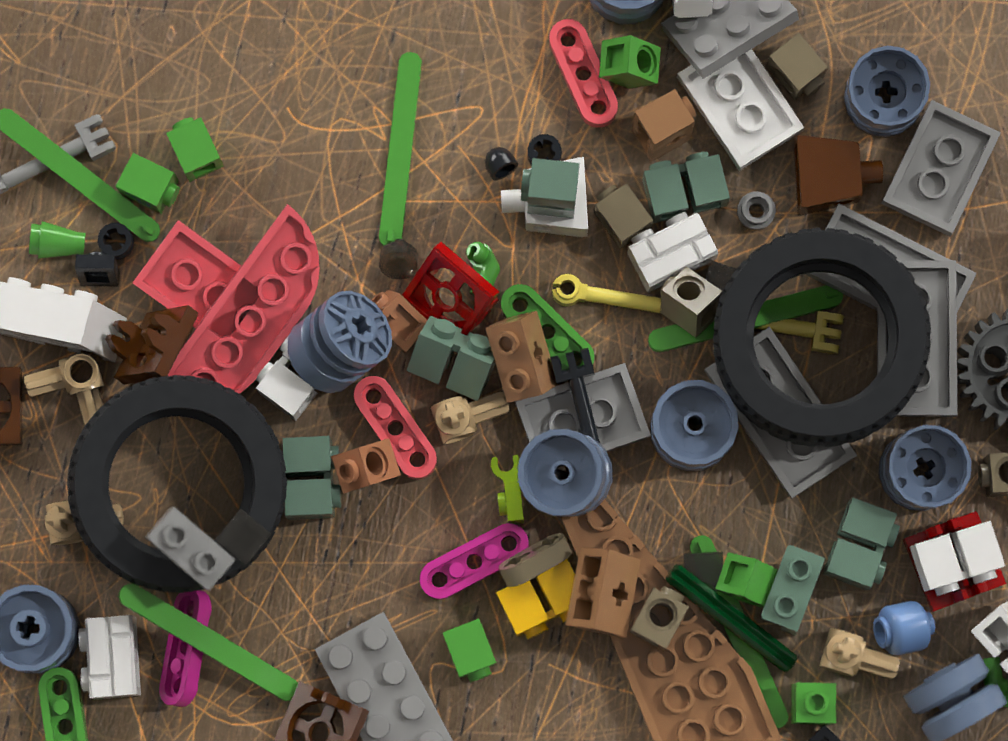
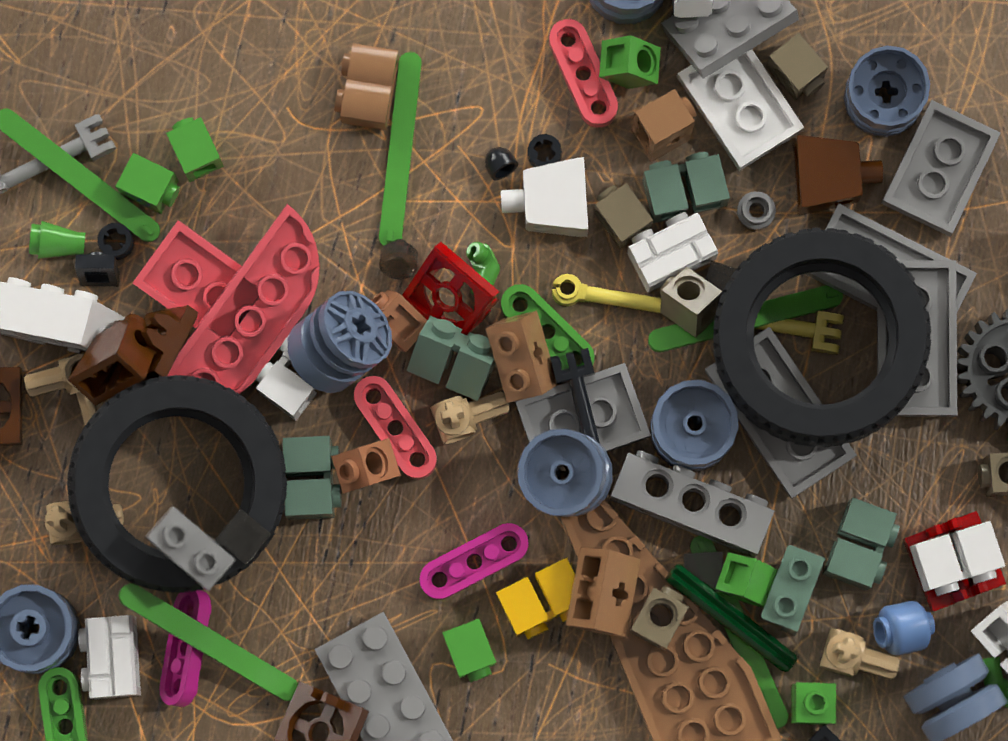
lime plate [491,455,524,524] -> none
dark tan beam [498,533,572,587] -> none
sand green piece [521,158,580,219] -> none
sand blue wheel [879,425,971,511] -> none
none -> reddish brown torso [68,314,155,406]
none -> medium nougat brick [335,43,399,130]
none -> light grey brick [610,450,775,558]

